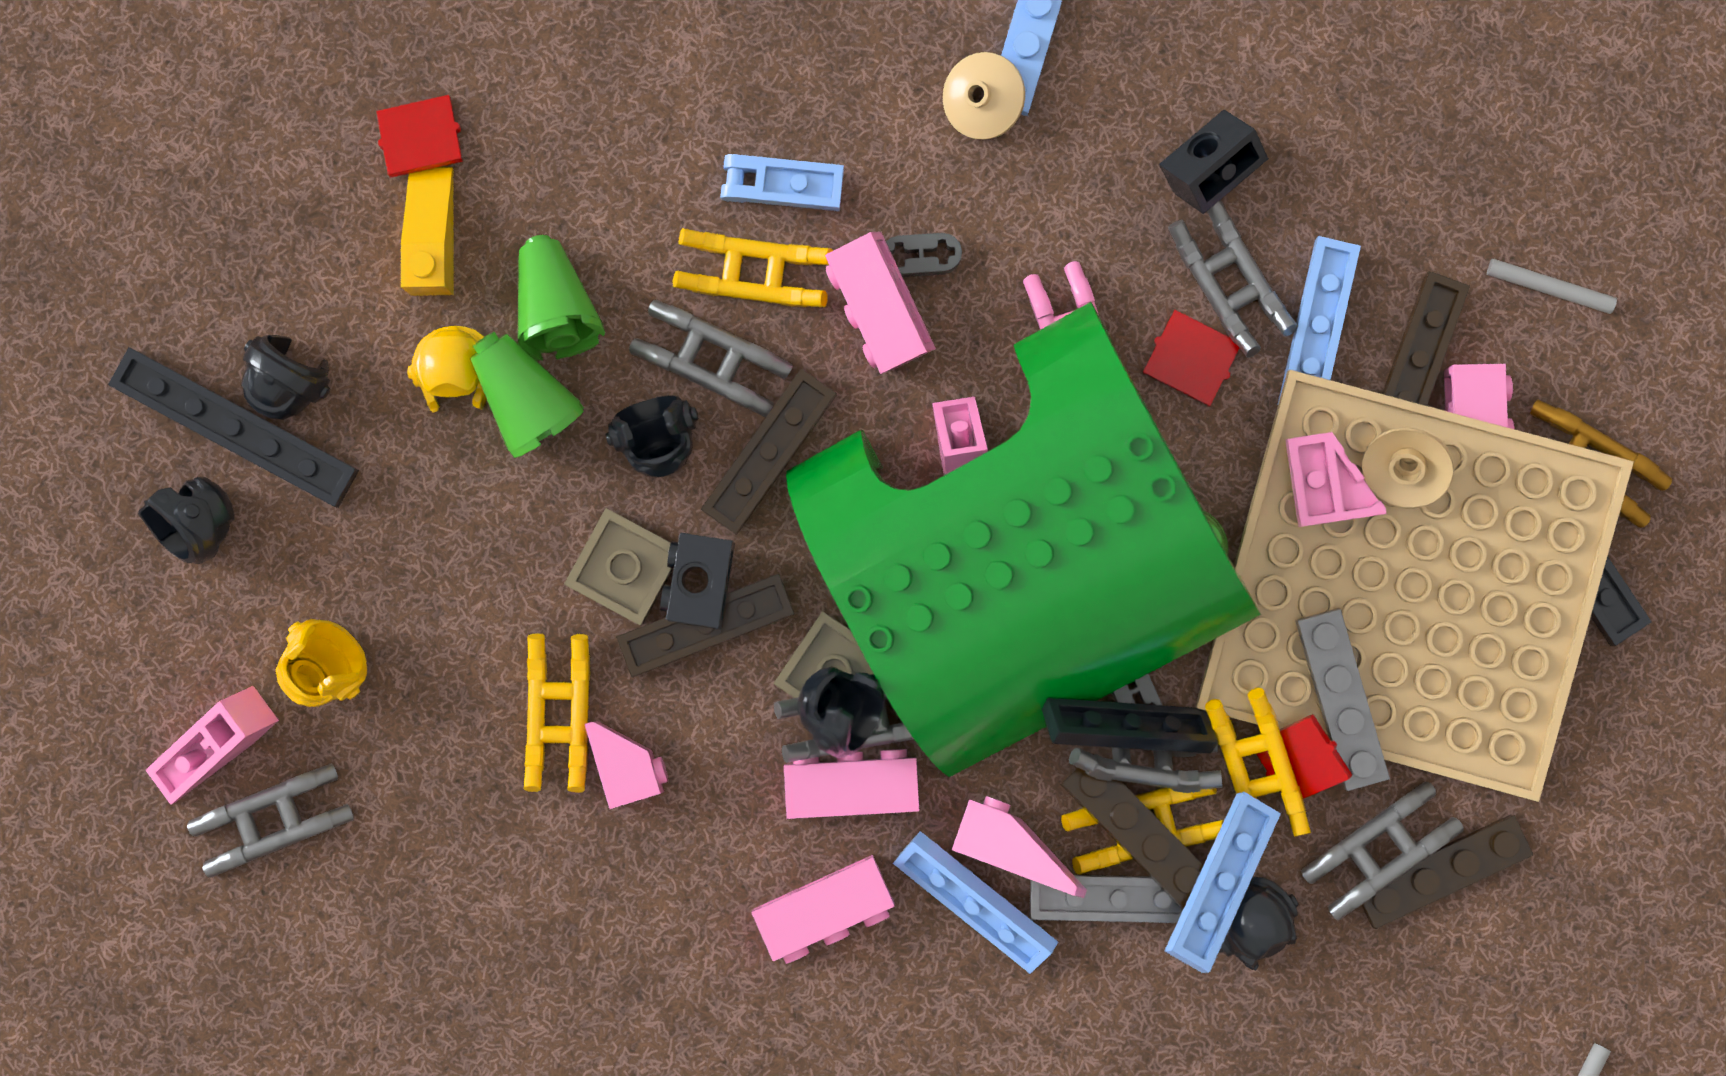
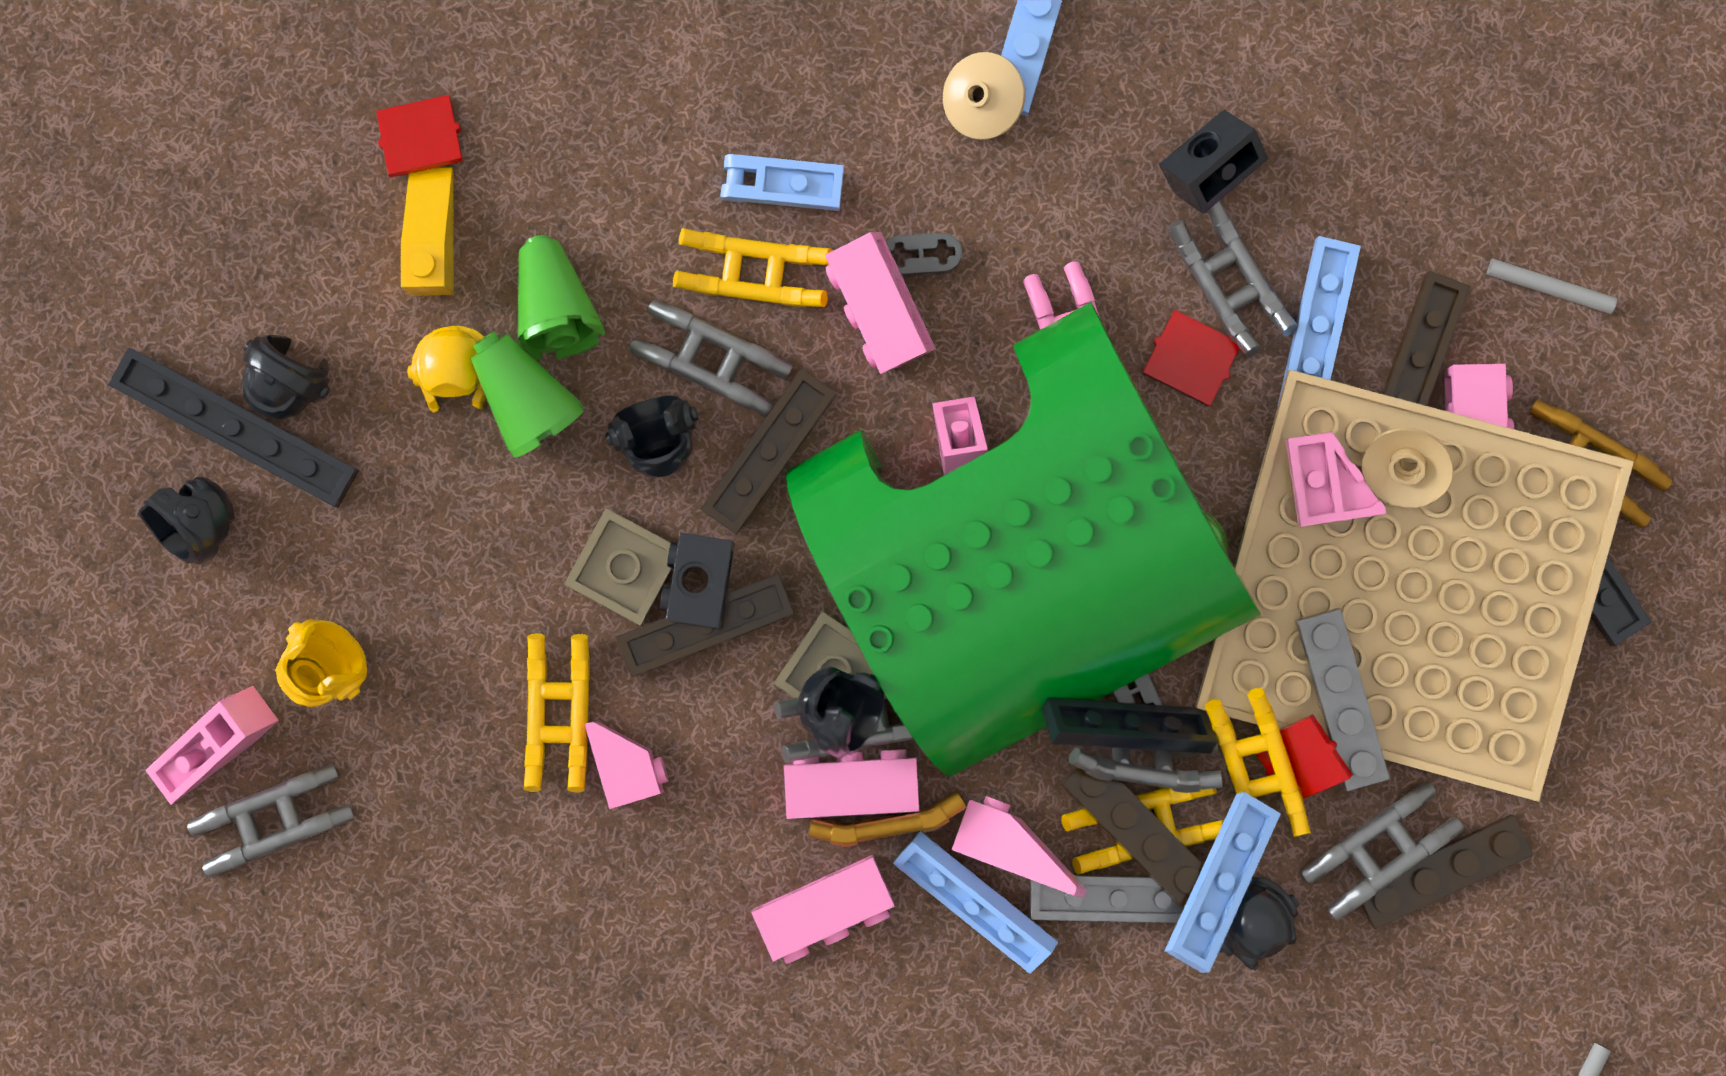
none -> pearl gold piece [808,790,967,847]

